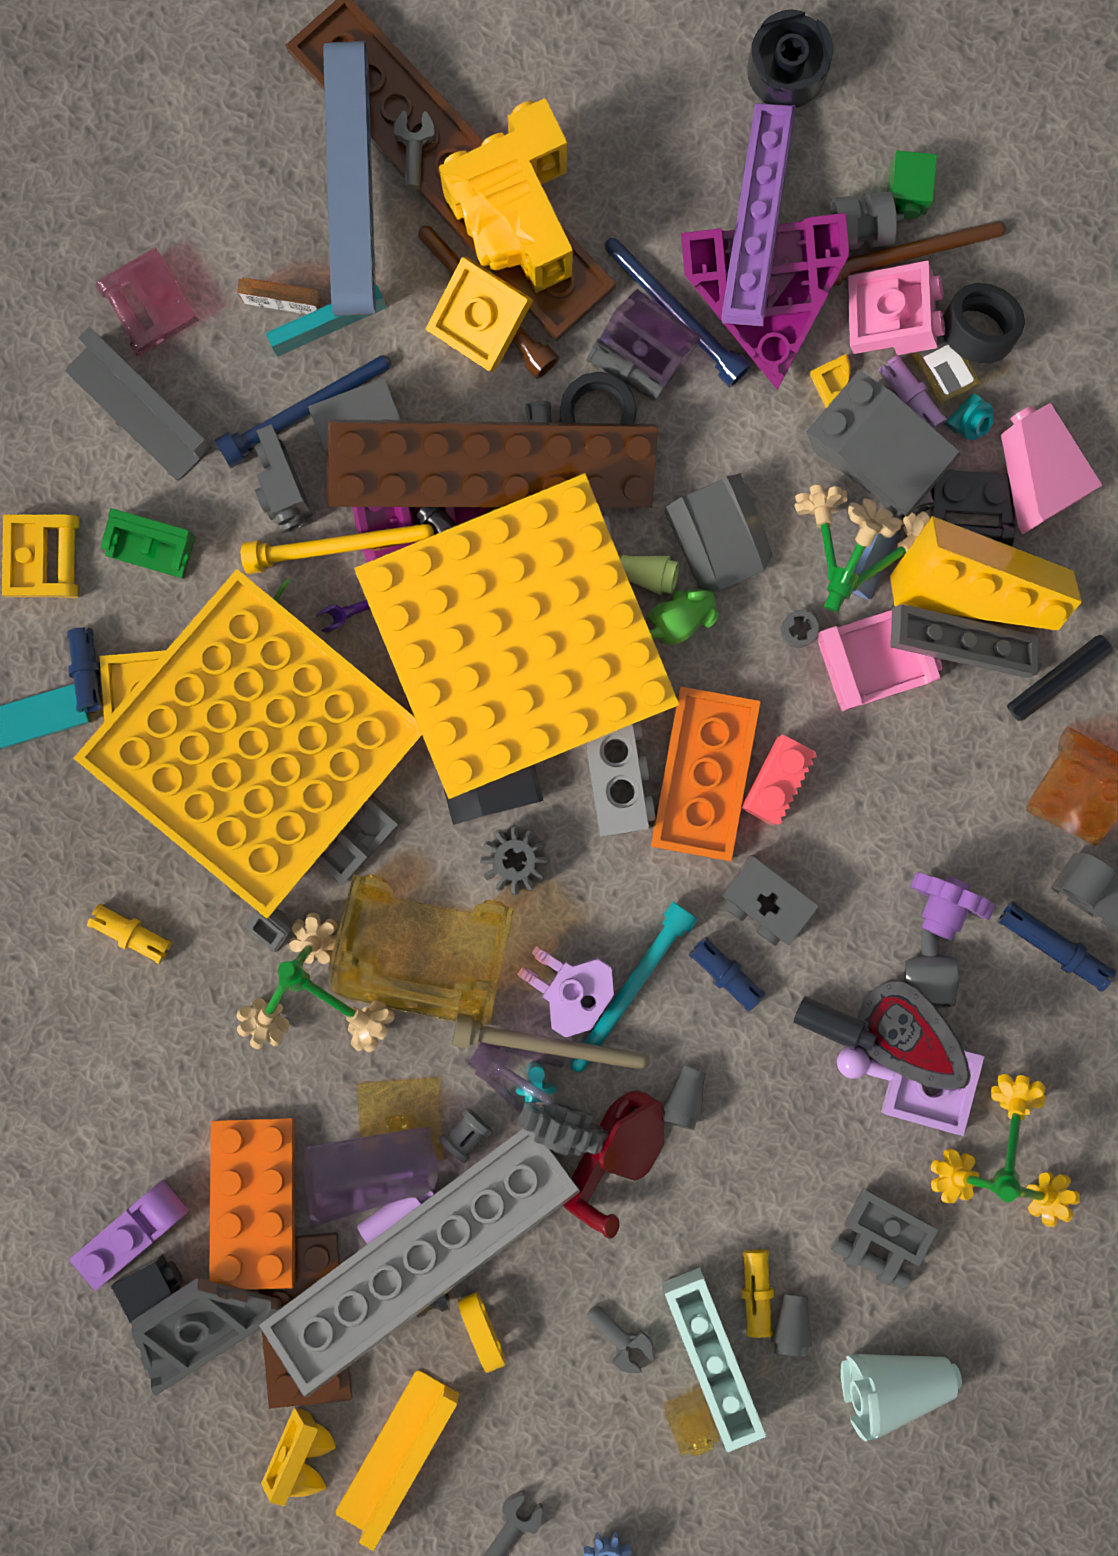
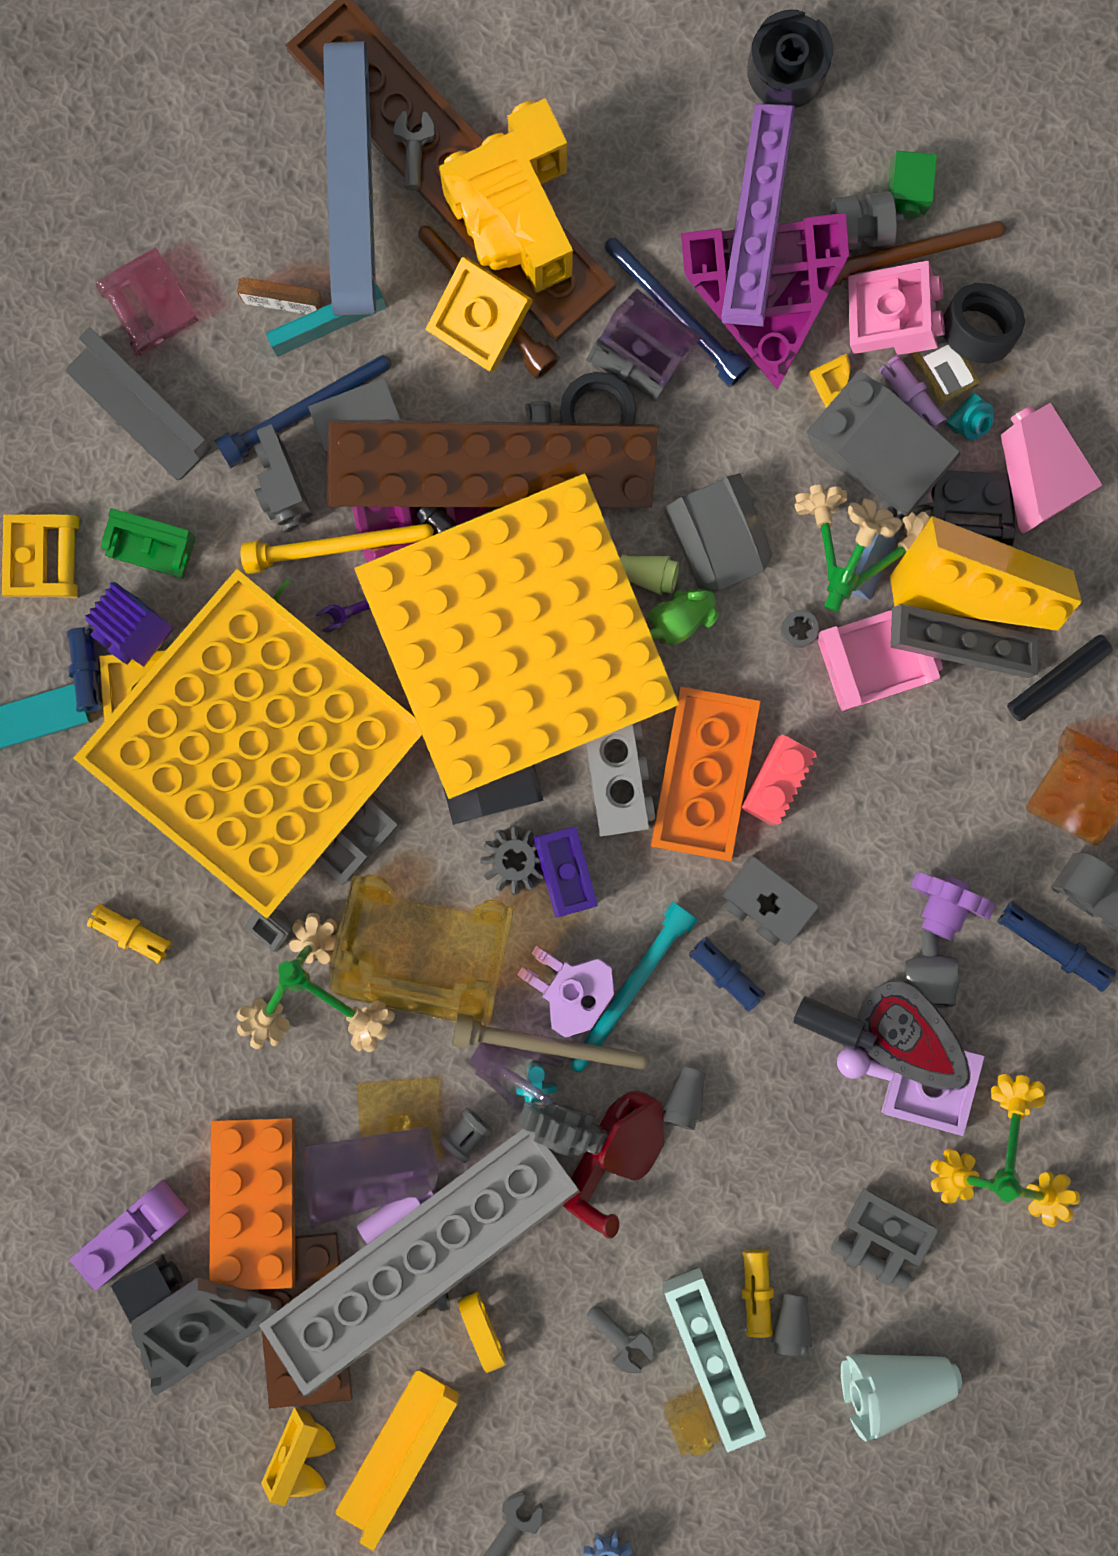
none -> dark purple brick [85,582,174,667]
none -> dark purple panel [534,826,598,918]

